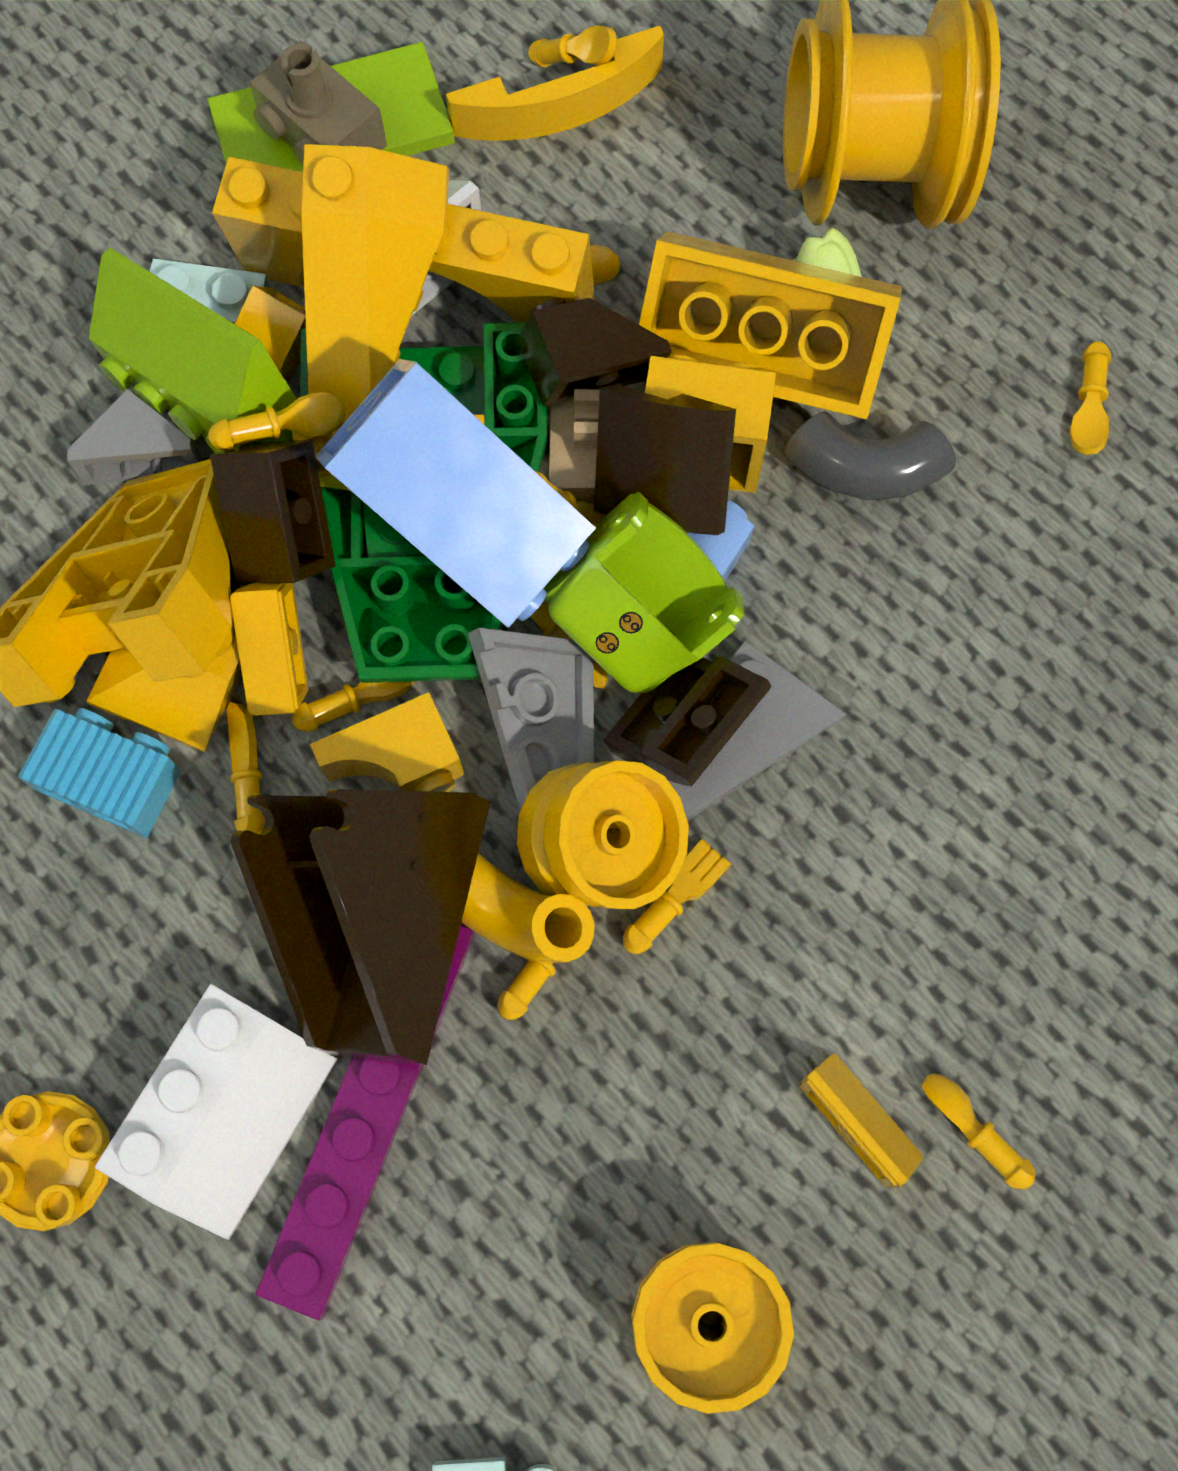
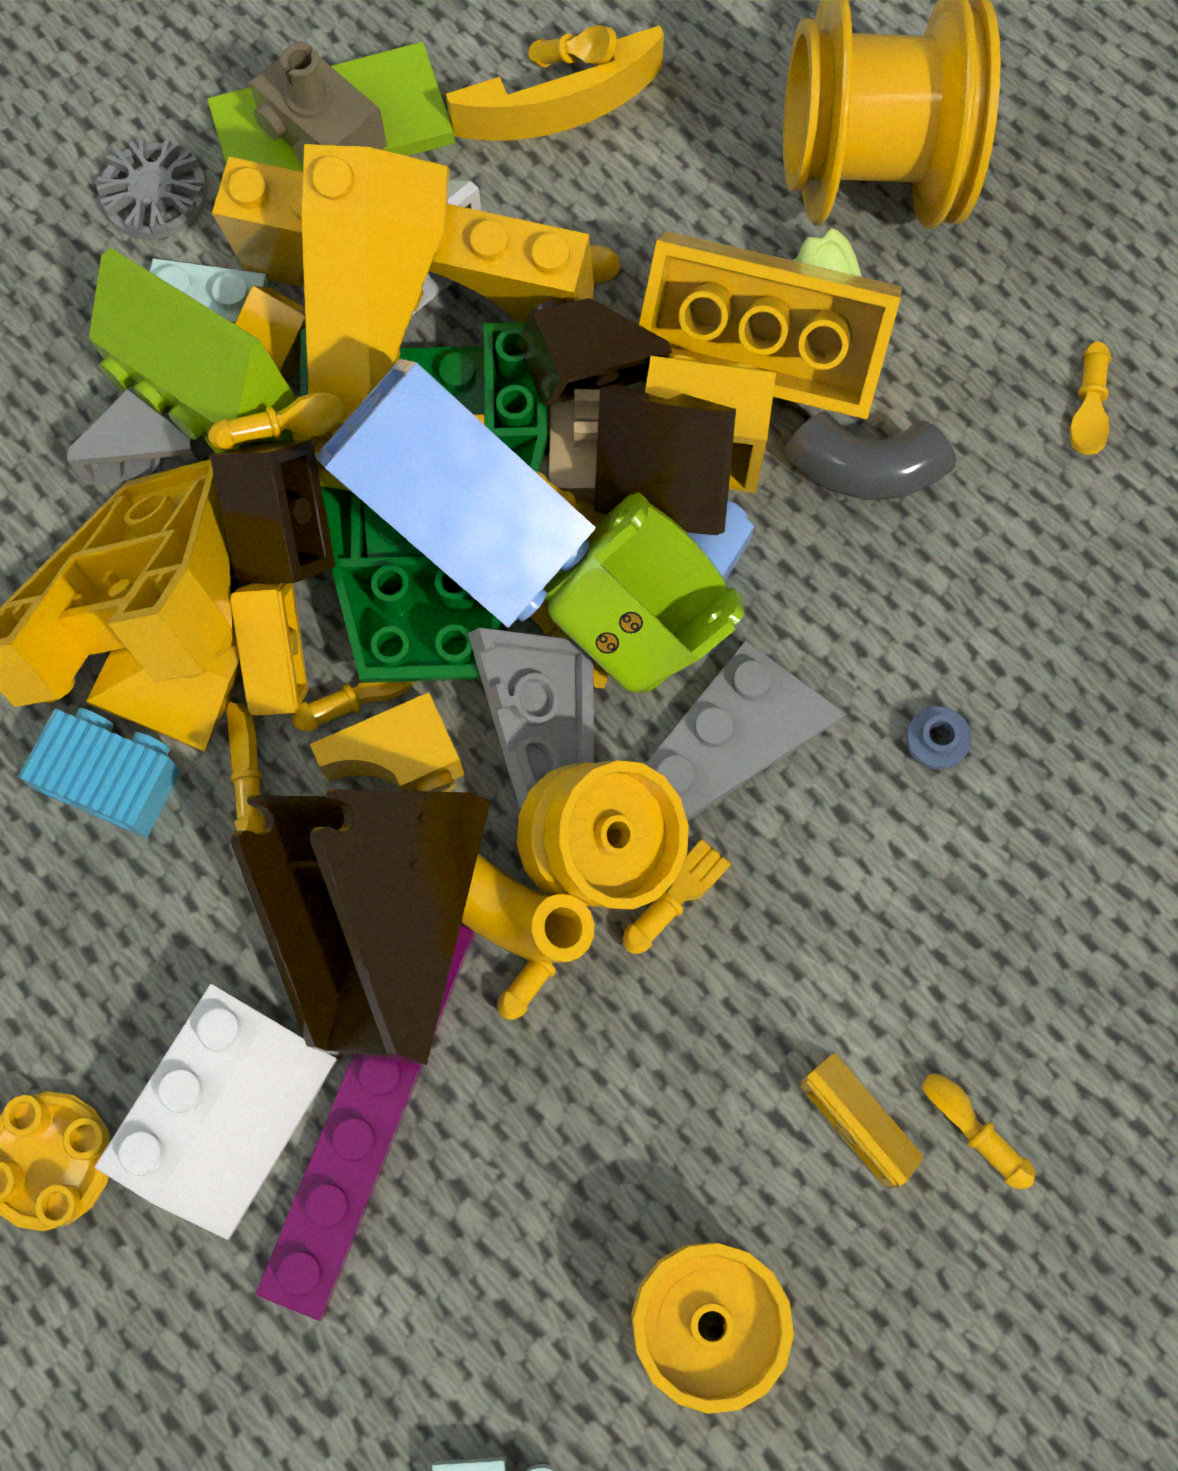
dark brown slope [603,655,772,787] -> none
none -> light grey wheel [97,138,207,240]
none -> sand blue plate [906,707,971,770]

